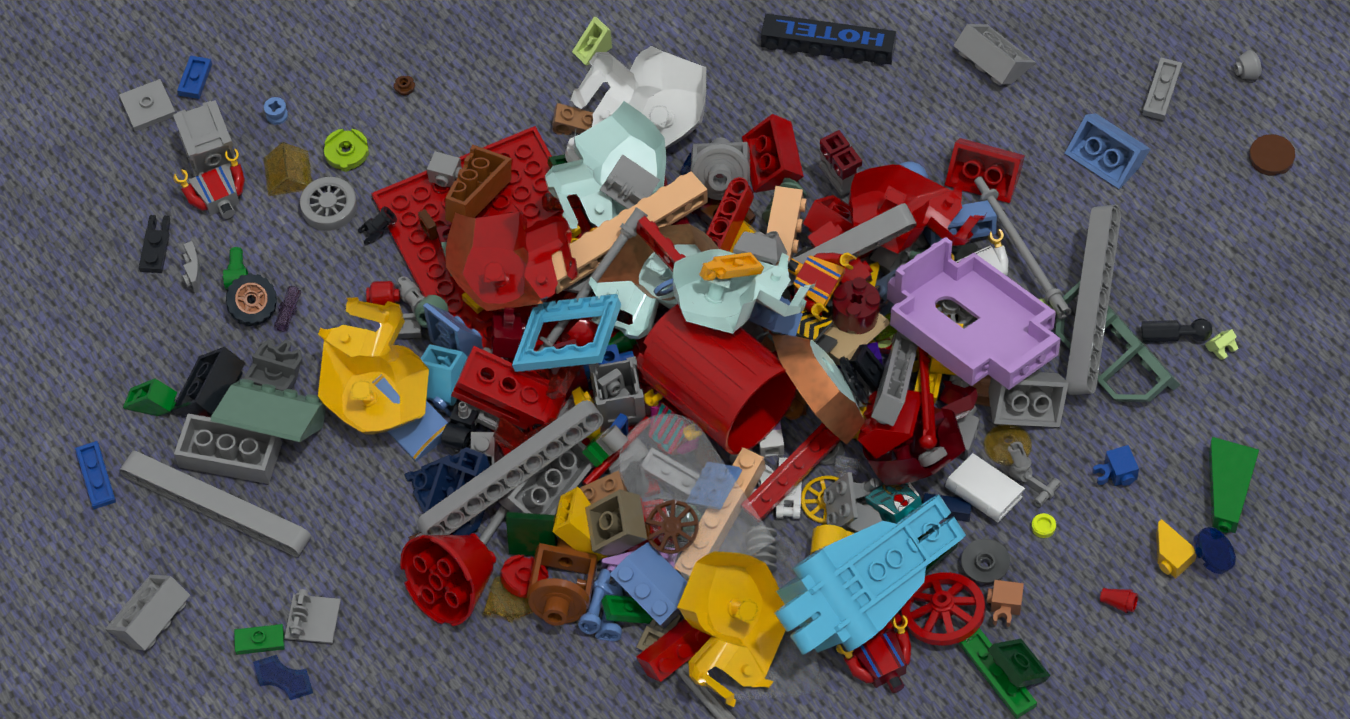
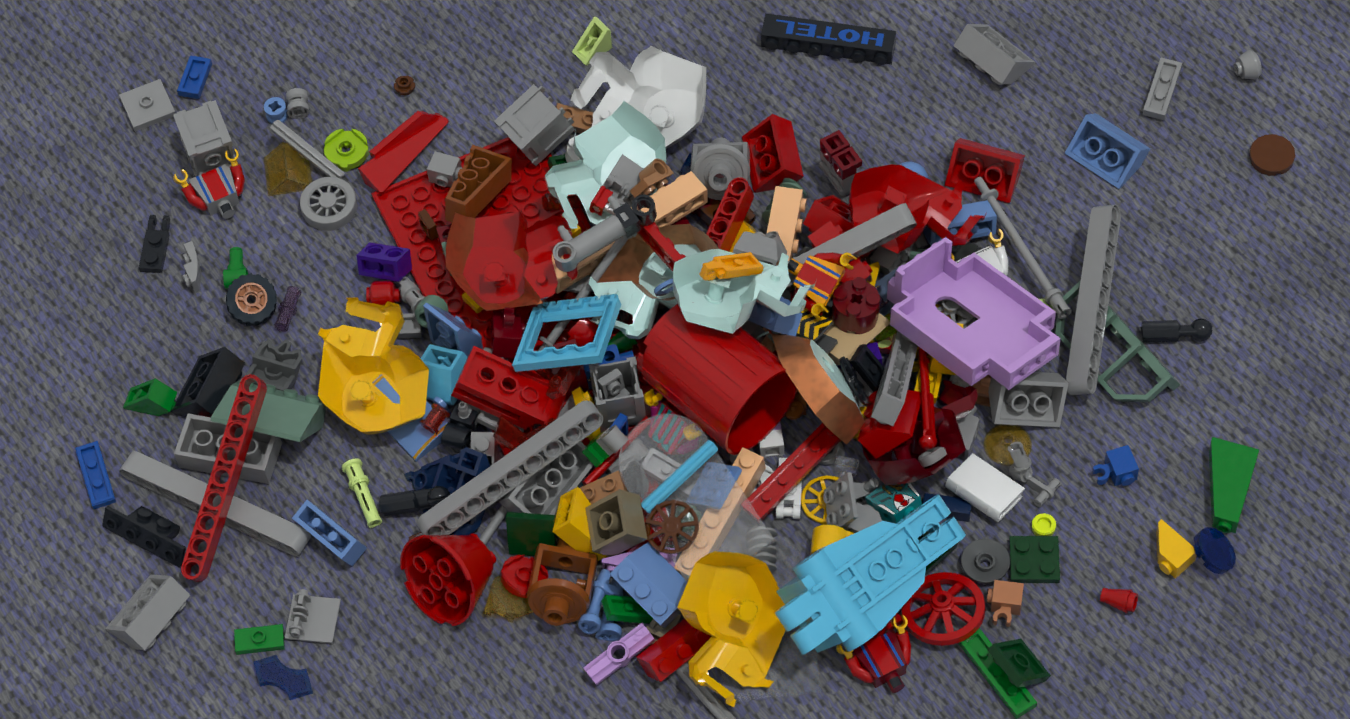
black piece [358,206,397,245] -> none
yellowish green tile [1205,329,1238,360] -> none
none -> black bracket [102,506,186,567]
none -> red beam [181,374,267,582]
none -> light grey axle [270,120,345,179]
none -> light grey wheel [286,88,309,119]
none -> medium blue brick [292,500,367,566]
none -> yellowish green pin [341,458,382,528]
none -> dark purple brick [356,242,412,282]
none -> red wedge [358,111,449,193]
none -> black piece [379,485,450,516]
none -> clear red bush [419,403,450,435]
none -> light grey container [494,84,575,166]
none -> light grey piece [553,195,657,272]
none -> lavender piece [584,623,655,685]
none -> red piece [589,186,614,216]
none -> medium nougat plate [630,158,674,198]
none -> medium azure axle [641,440,718,514]
none -> dark green plate [1009,536,1060,583]

